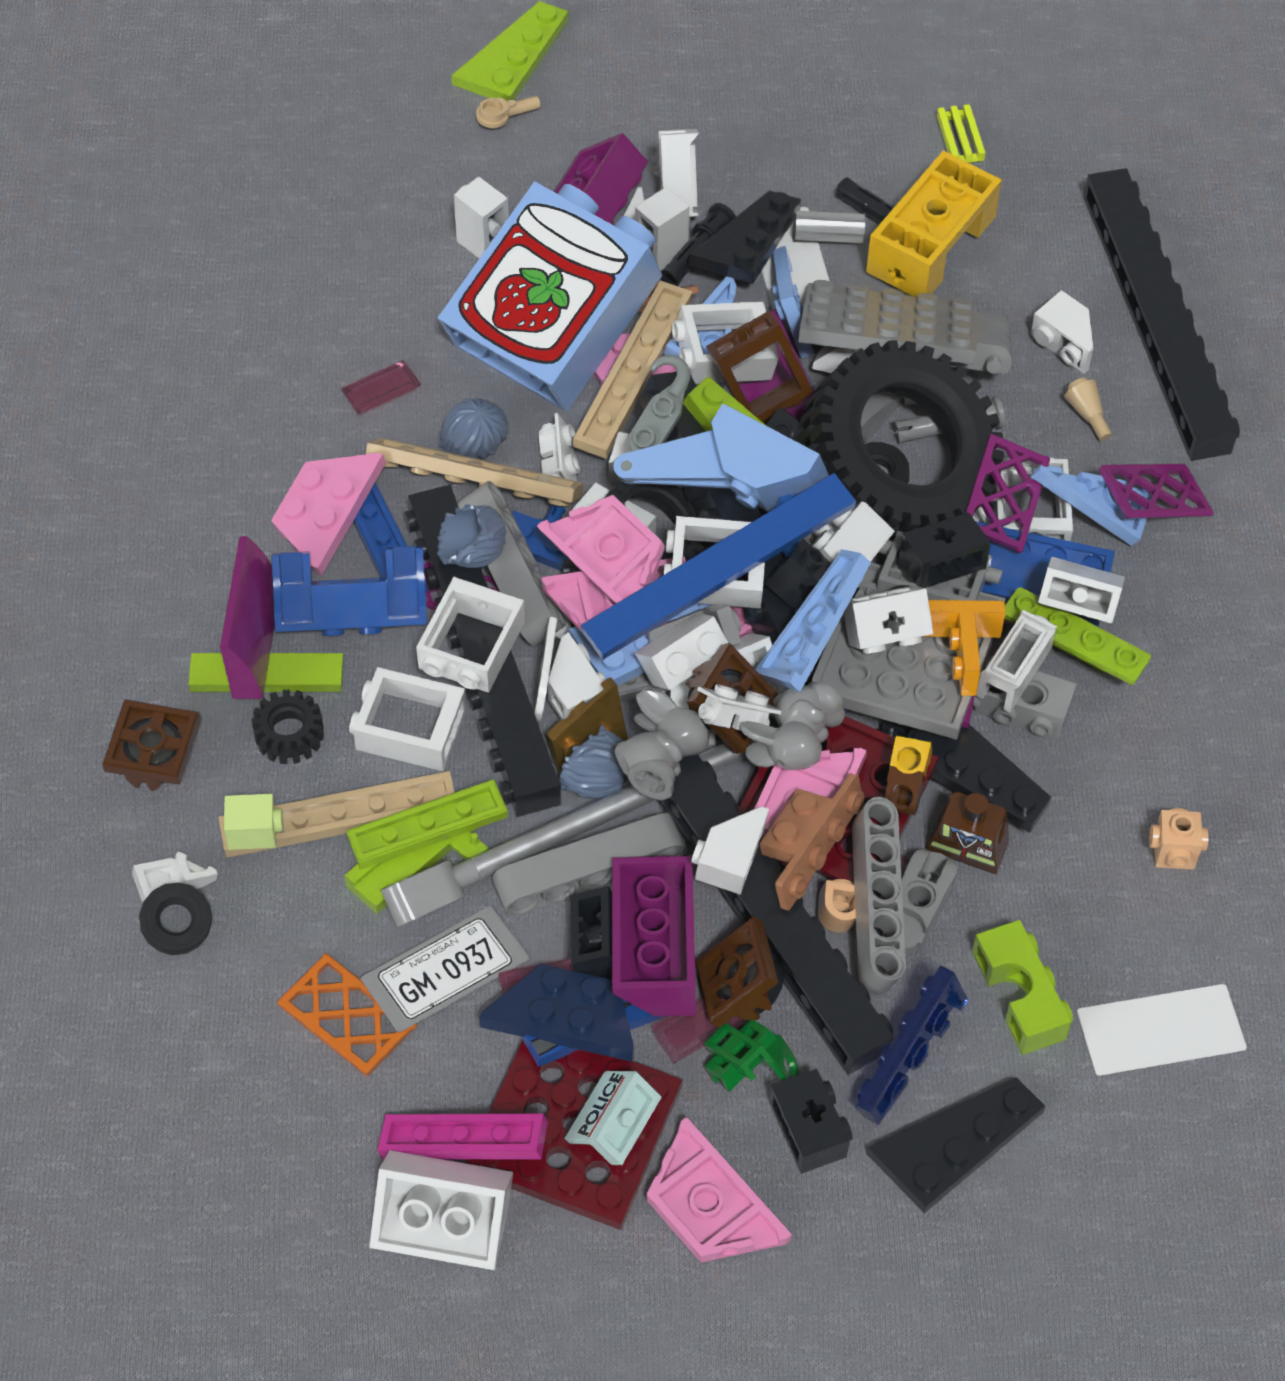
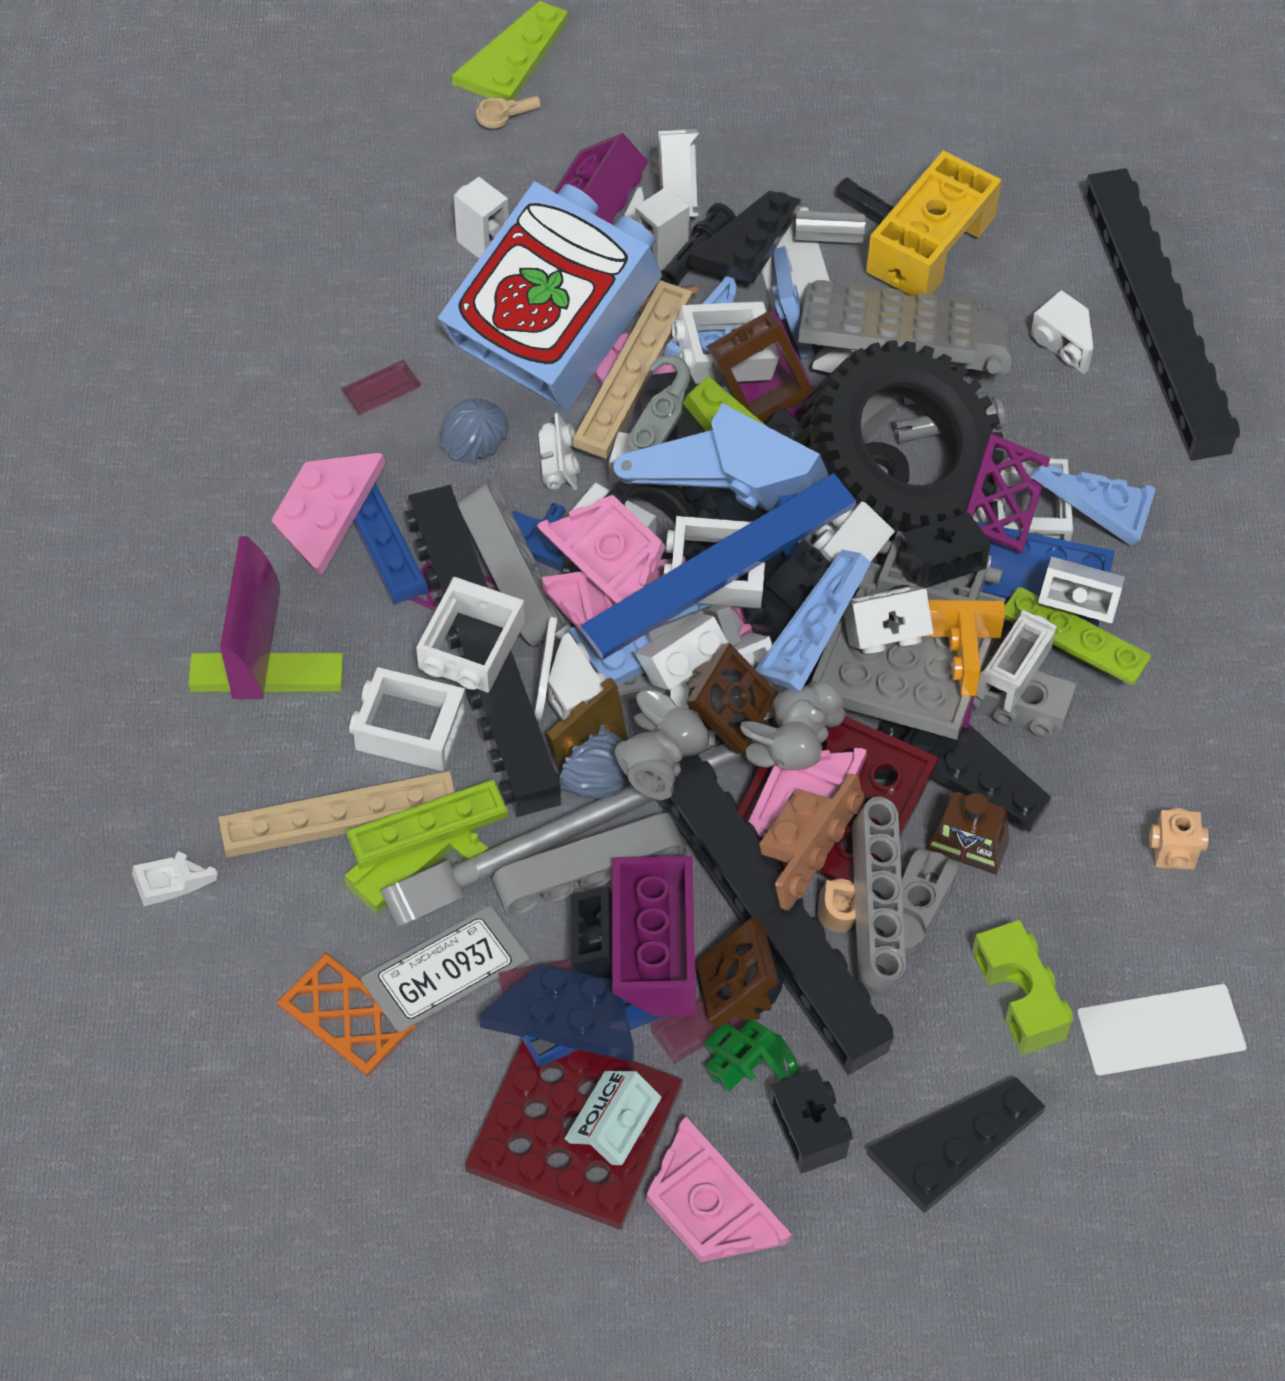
reddish brown piece [102,699,201,791] -> none
black tyre [139,882,212,955] -> none
yellowish green brick [224,794,283,850] -> none
black tyre [252,689,324,764] -> none
blue bracket [271,546,427,636] -> none
tan plate [366,437,584,506] -> none
white slope [369,1150,513,1270] -> none
dark pink plate [377,1114,548,1159] -> none
sand blue hair [437,504,507,568] -> none
white slope [691,806,769,895] -> none
white hinge [697,684,781,730] -> none
clear blue wing [856,965,968,1125] -> none
leg [885,736,932,816] -> none
neon yellow tile [936,104,985,163] -> none
tan cone [1064,378,1112,441] -> none
magenta window [1099,464,1214,518] -> none

